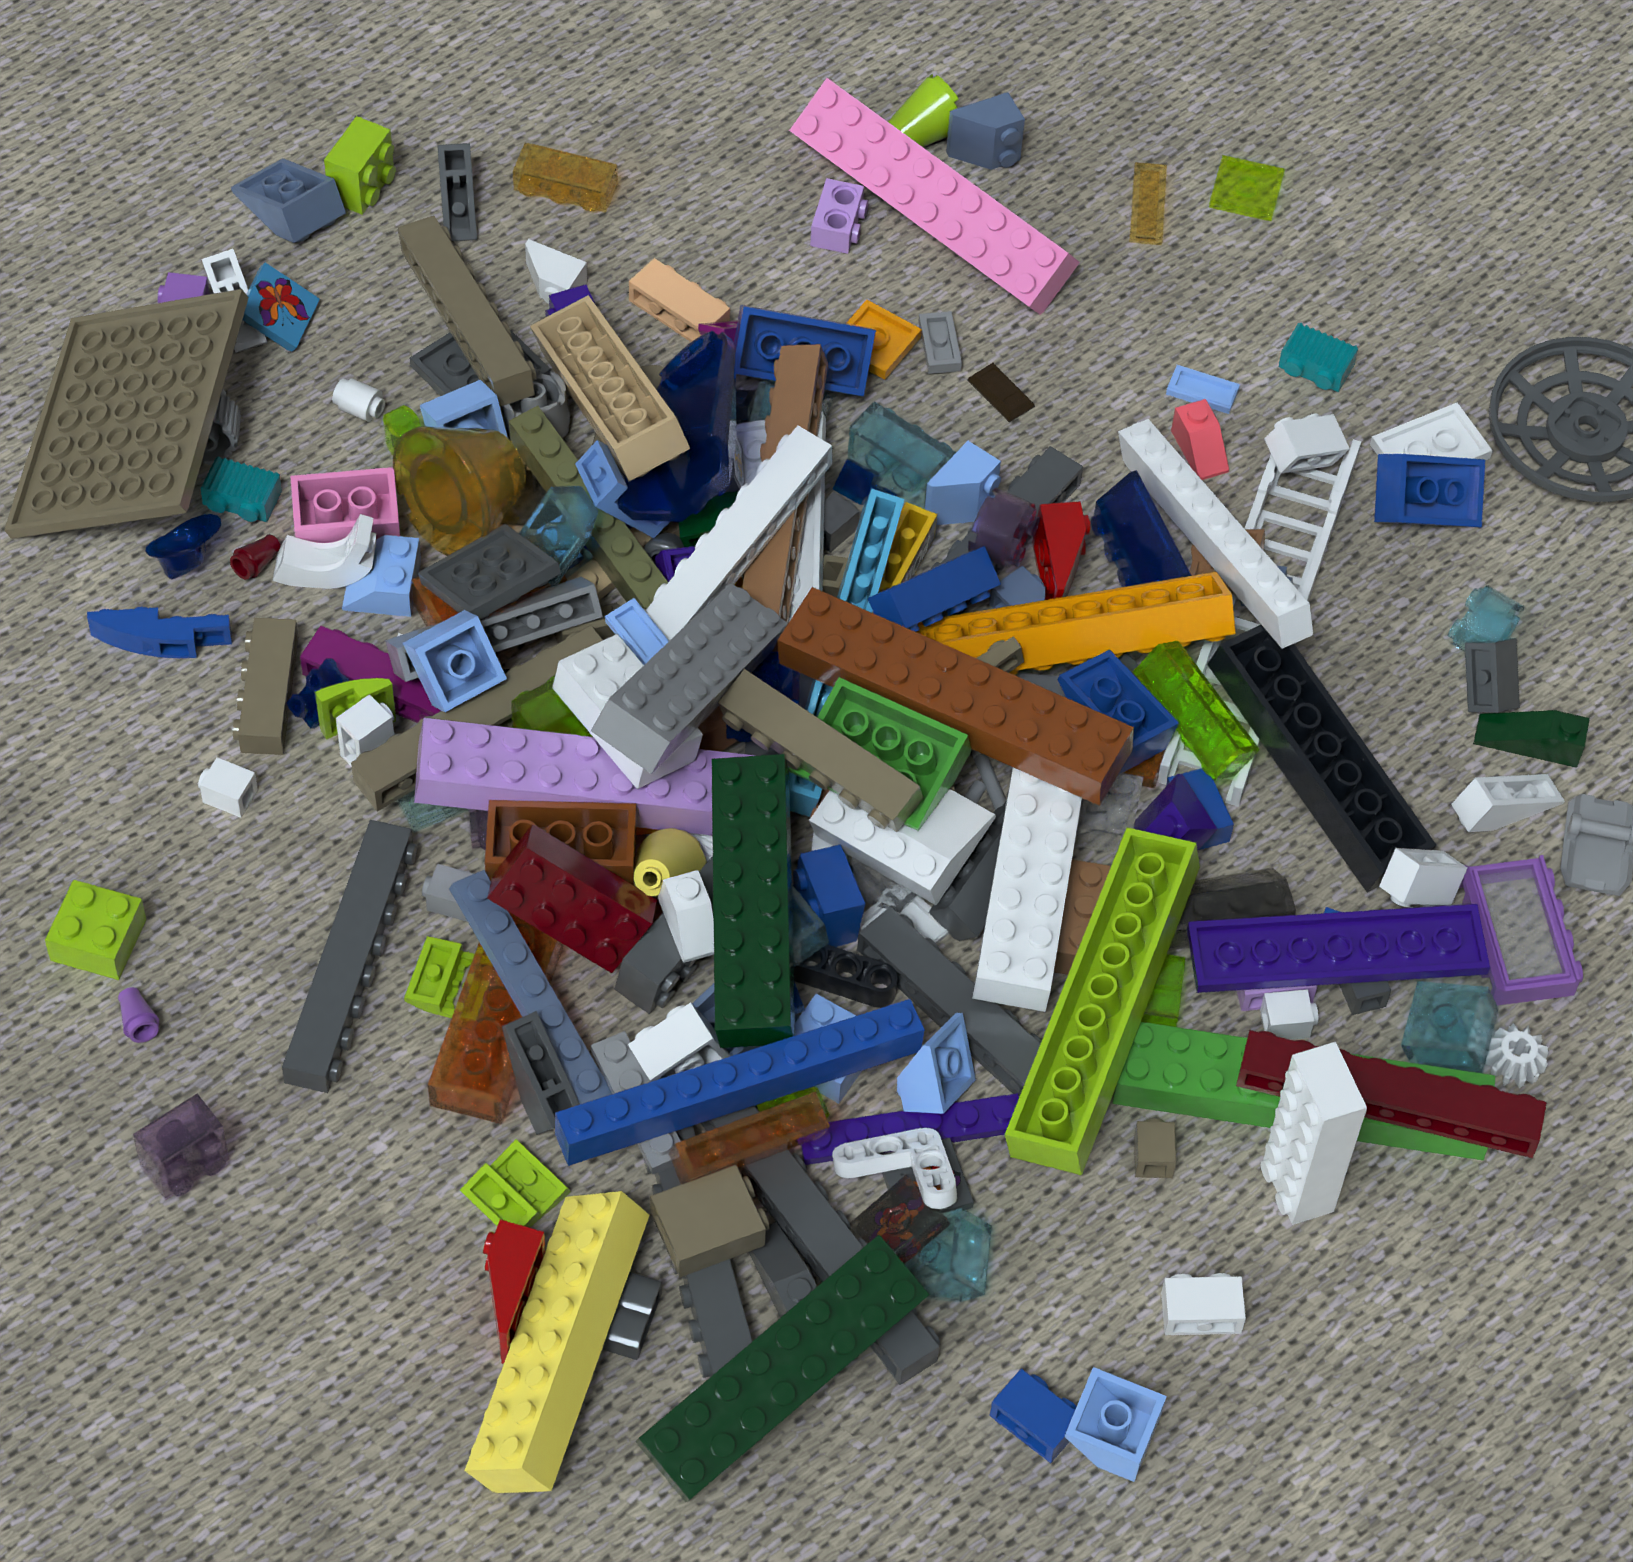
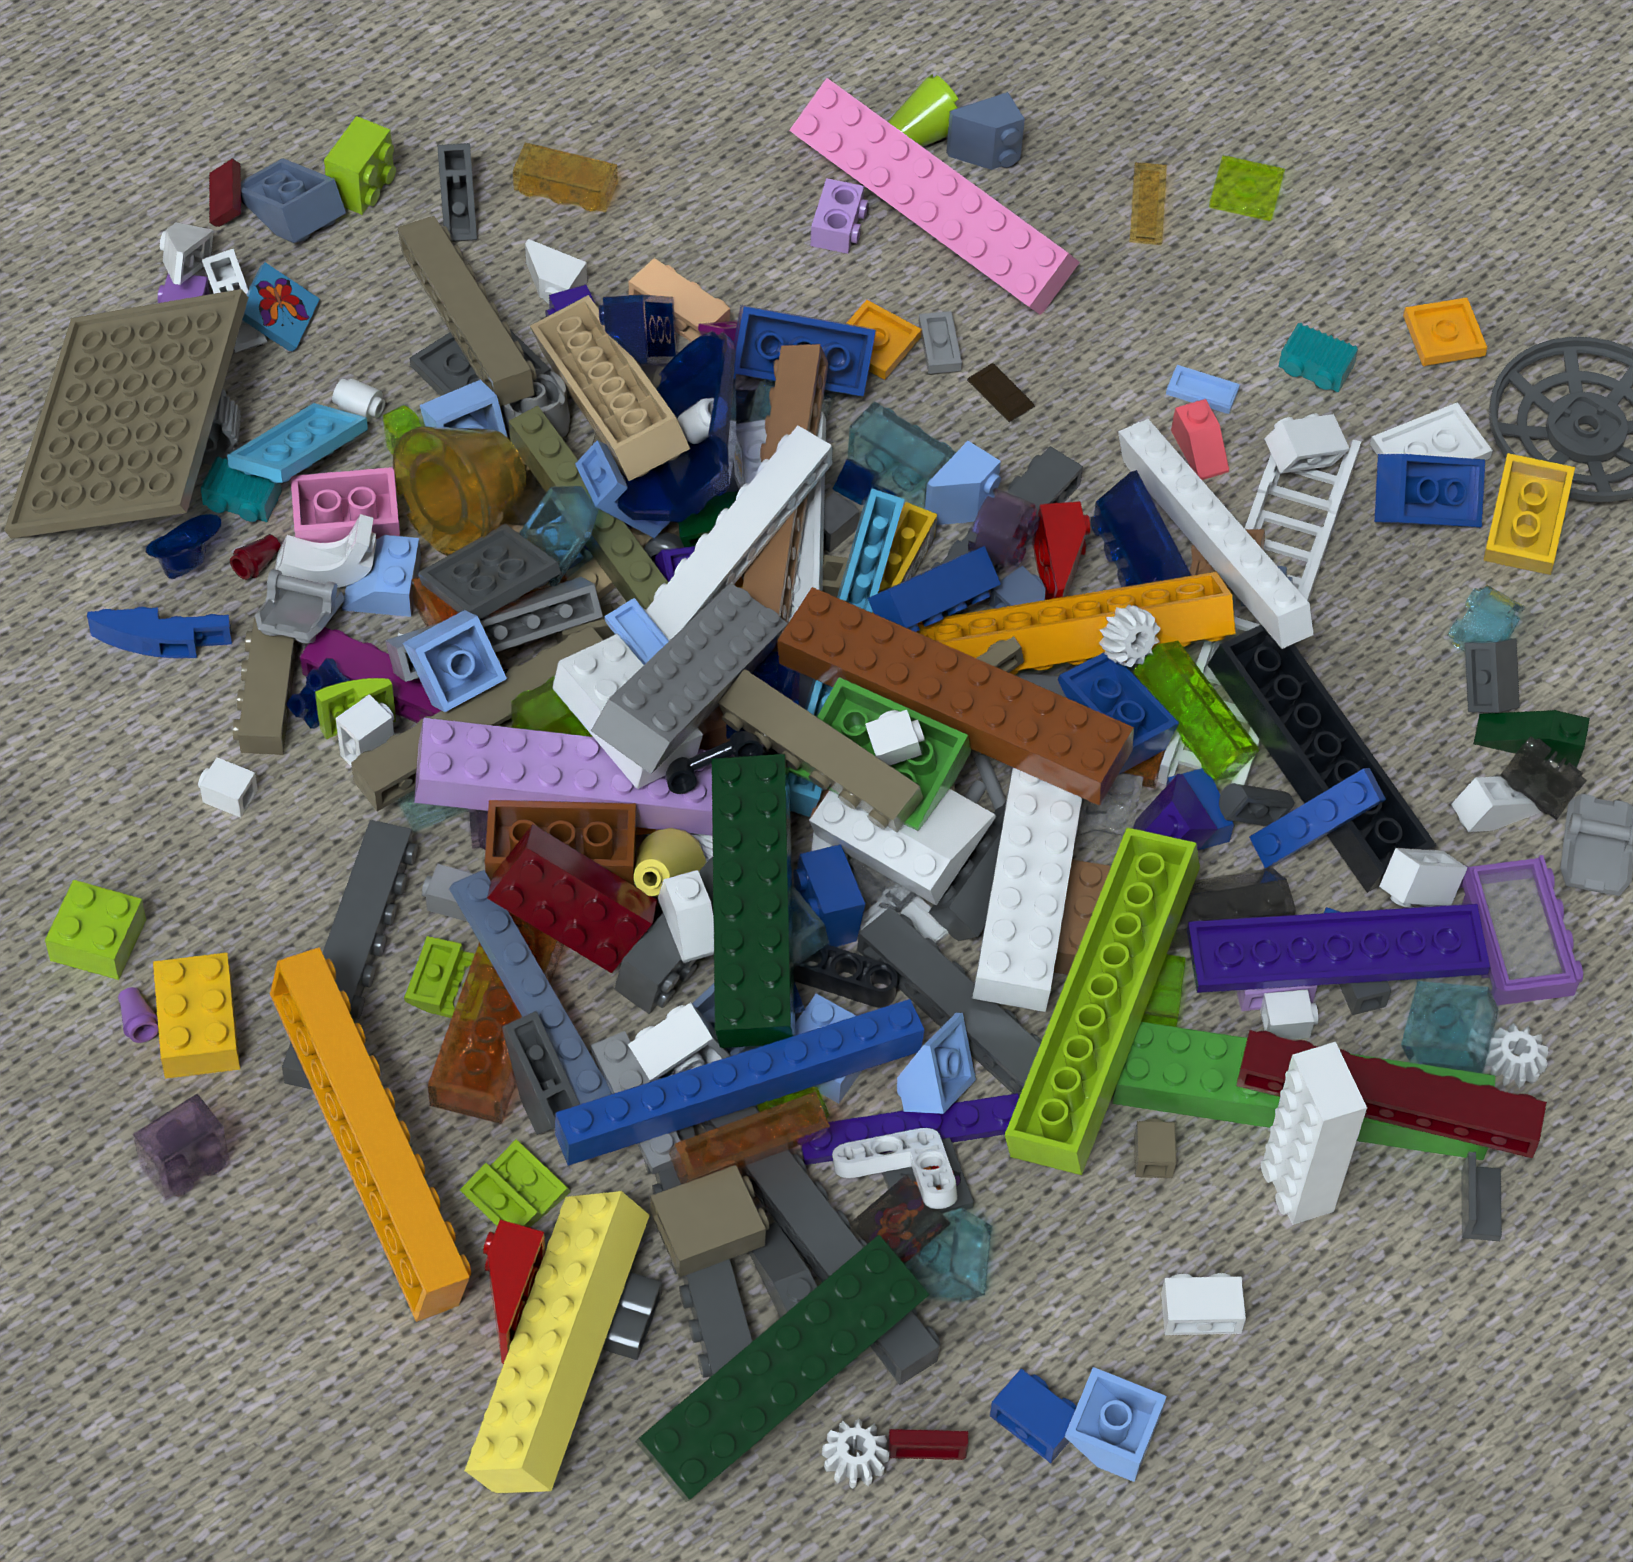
none -> yellow brick [153,953,240,1079]
none -> white slope [160,222,214,285]
none -> dark red tile [209,158,241,227]
none -> medium azure plate [227,403,368,483]
none -> light grey shield [255,569,345,643]
none -> light orange brick [270,947,471,1322]
none -> clear blue slope [599,295,678,364]
none -> black bar [666,731,763,794]
none -> white brick [677,398,727,444]
none -> white gear [822,1418,889,1489]
none -> white brick [865,710,925,766]
none -> dark red tile [888,1429,968,1460]
none -> white gear [1099,604,1161,667]
none -> dark grey brick [1219,783,1295,826]
none -> blue plate [1249,768,1386,868]
none -> light orange plate [1403,297,1487,366]
none -> dark grey panel [1461,1152,1502,1242]
none -> yellow brick [1483,453,1575,575]
none -> clear smoke hinge [1500,736,1587,820]

